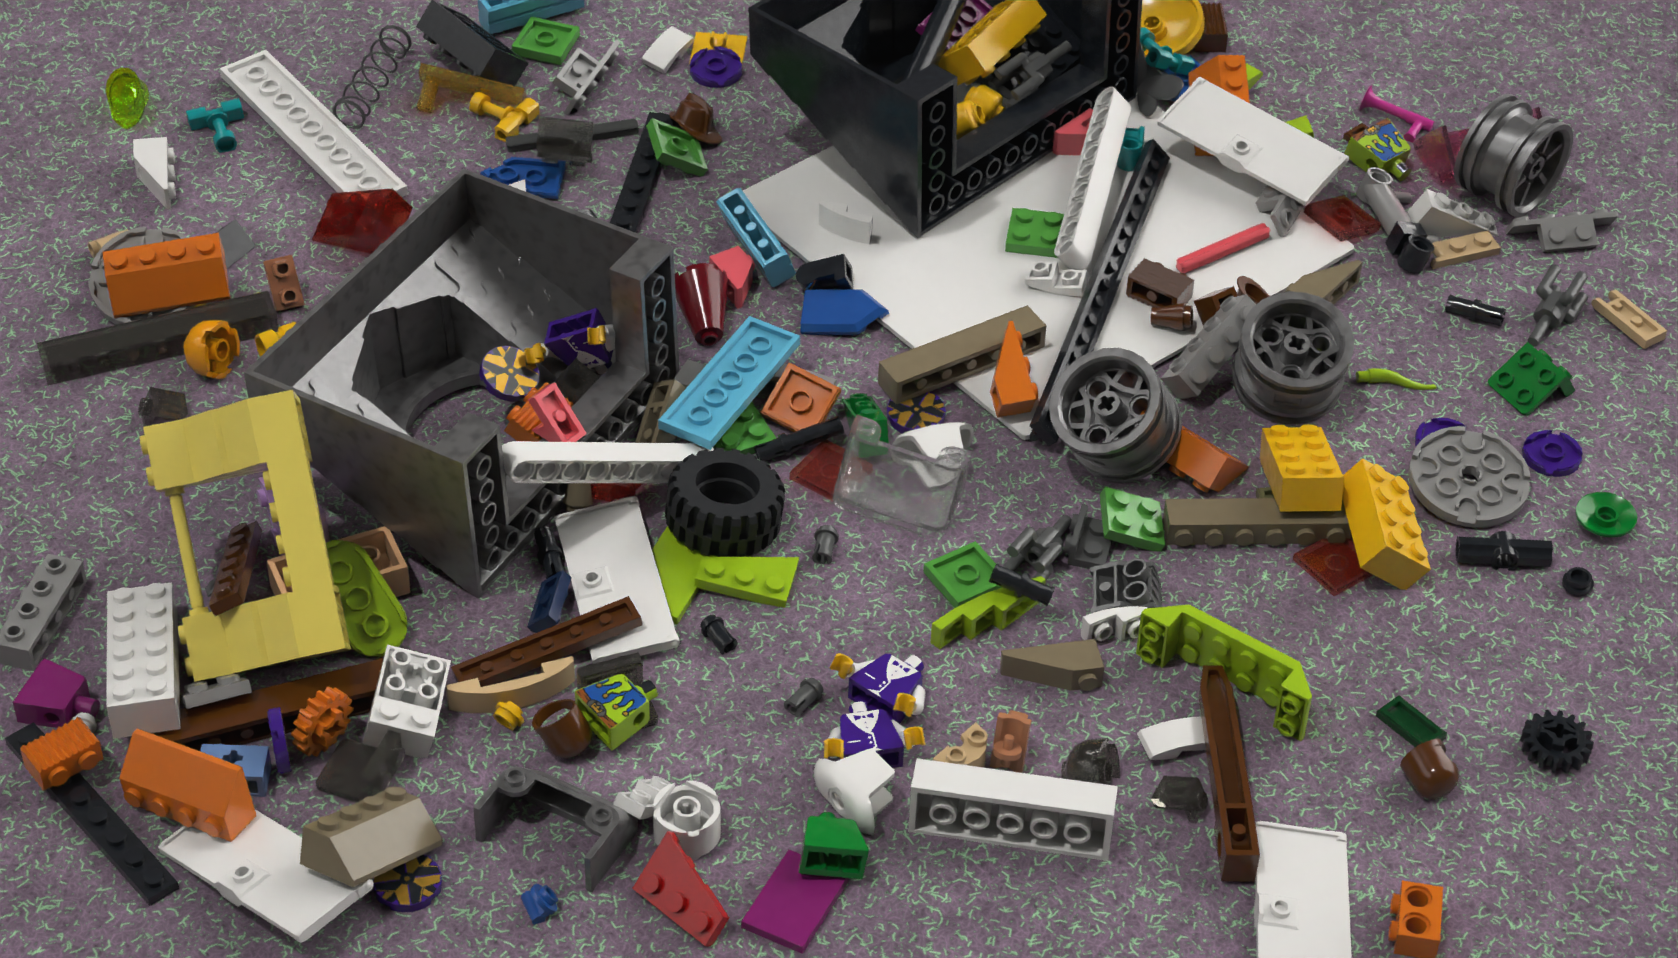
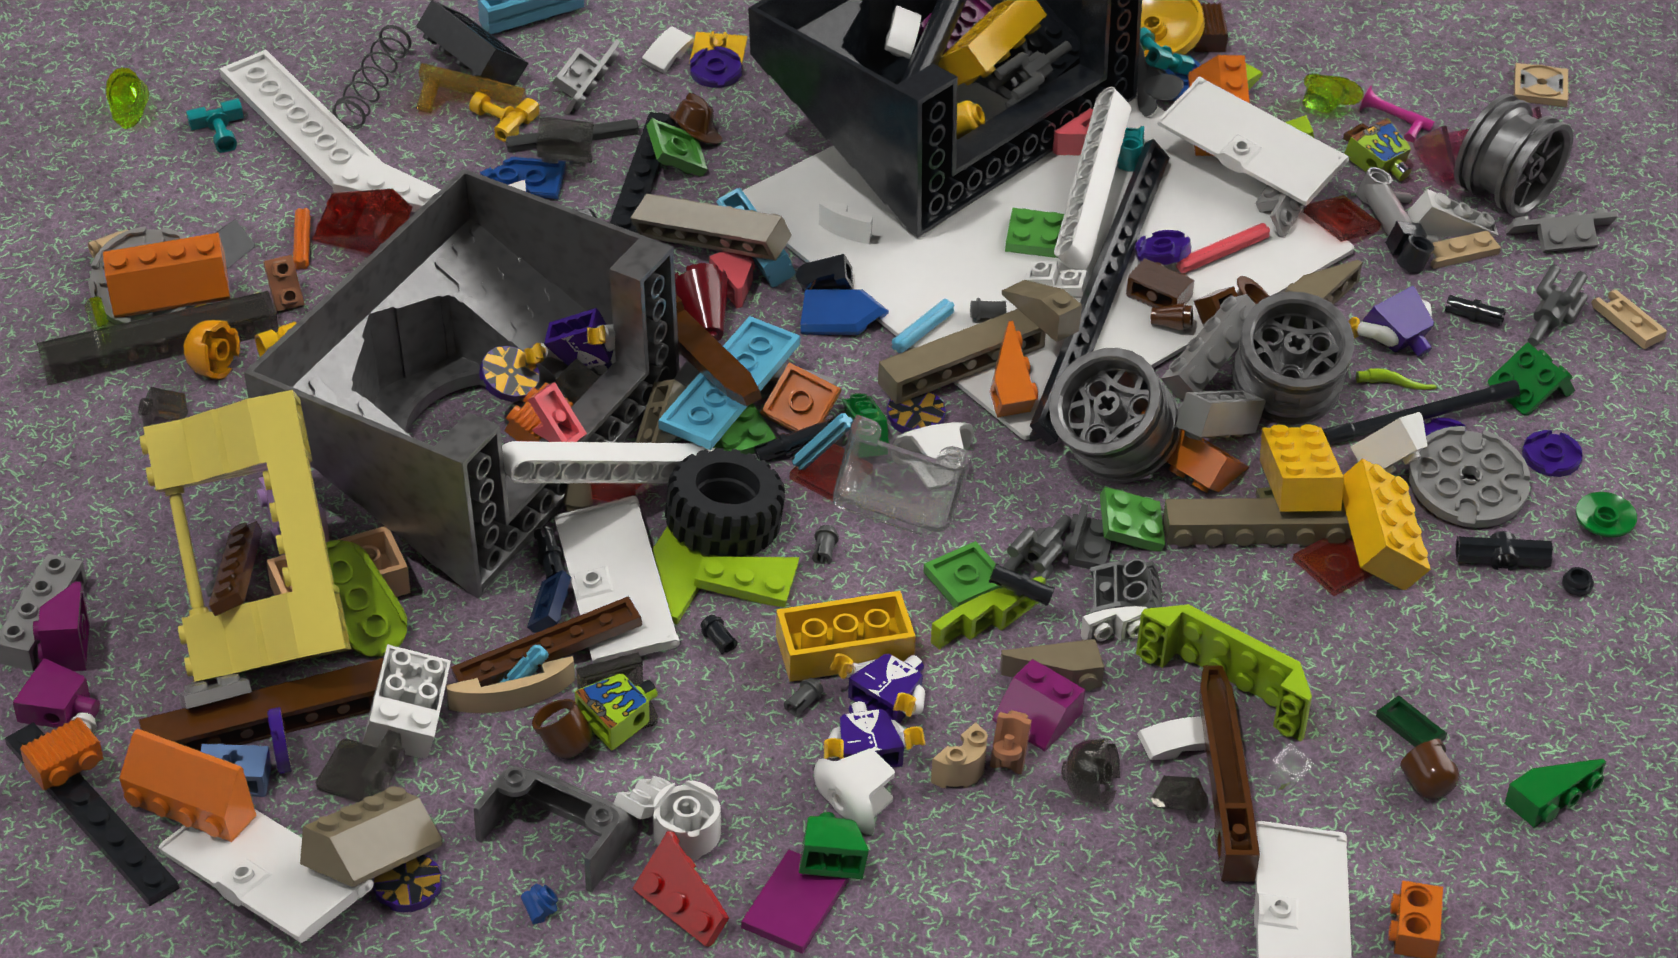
white brick [106,582,181,739] -> none
white slope [133,137,176,209] -> none
orange gear [291,687,353,757] -> none
yellow plate [493,701,524,731] -> none
bright green plate [512,17,580,65] -> none
white brick [908,758,1118,861] -> none
yellow head [964,84,1005,122] -> none
black gear [1520,710,1594,773] -> none
none -> magenta slope [33,581,90,671]
none -> clear neon green tile [84,296,108,333]
none -> orange axle [293,208,311,270]
none -> white wing [332,151,440,212]
none -> medium azure axle [500,644,549,683]
none -> dark tan brick [630,194,792,261]
none -> reddish brown piece [676,295,762,406]
none -> yellow brick [776,591,916,682]
none -> medium azure axle [792,413,853,470]
none -> white slope [885,6,922,59]
none -> medium azure axle [892,299,955,353]
none -> dark grey pin [970,298,1007,321]
none -> magenta slope [992,659,1085,751]
none -> dark tan slope [1001,280,1082,342]
none -> dark purple tile [1135,230,1192,265]
none -> light grey brick [1175,390,1266,440]
none -> clear brick [1258,742,1315,791]
none -> clear neon green piece [1302,73,1364,114]
none -> black piece [1323,380,1520,446]
none -> torso [1349,286,1434,358]
none -> white slope [1350,412,1427,474]
none -> green slope [1504,759,1606,828]
none -> tan piece [1514,63,1568,107]

